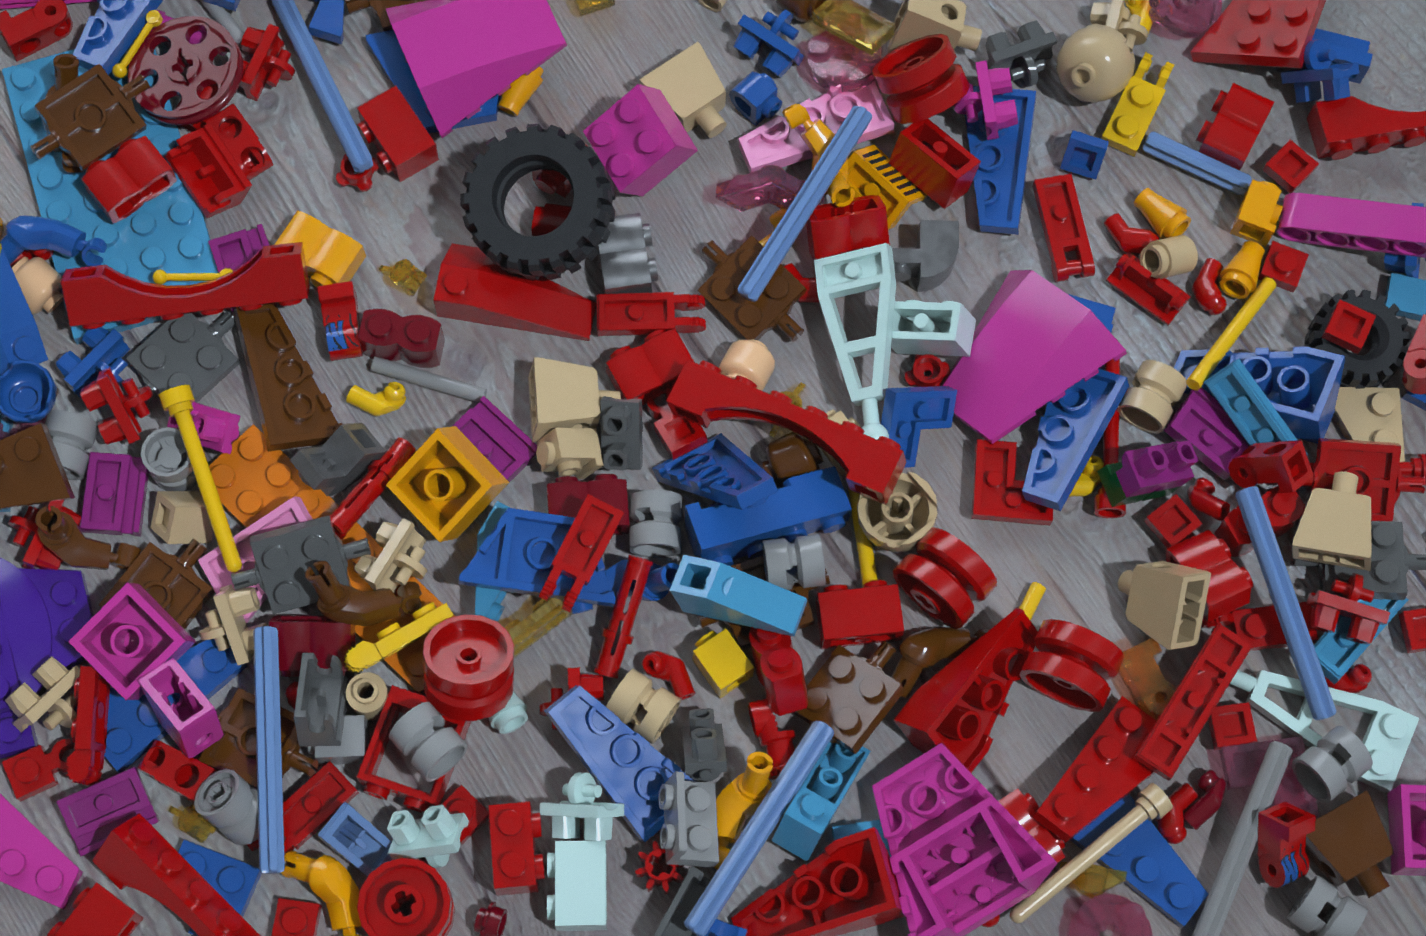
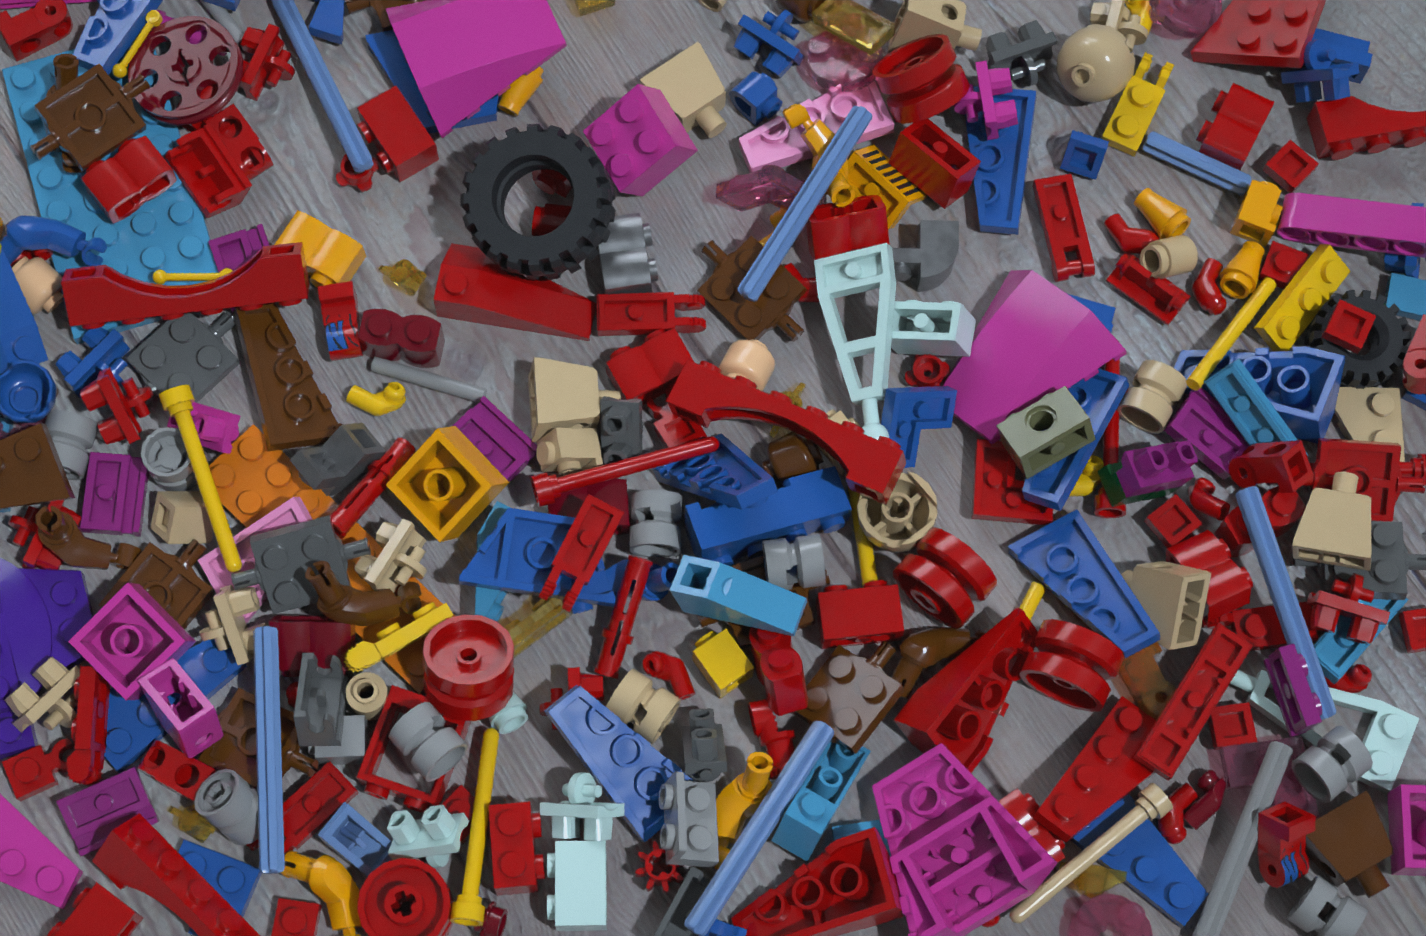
none -> yellow piece [450,728,499,926]
none -> red piece [530,436,719,507]
none -> olive brick [996,386,1096,479]
none -> blue wing [1008,509,1160,659]
none -> yellow plate [1254,244,1351,351]
none -> magenta plate [1263,644,1322,737]

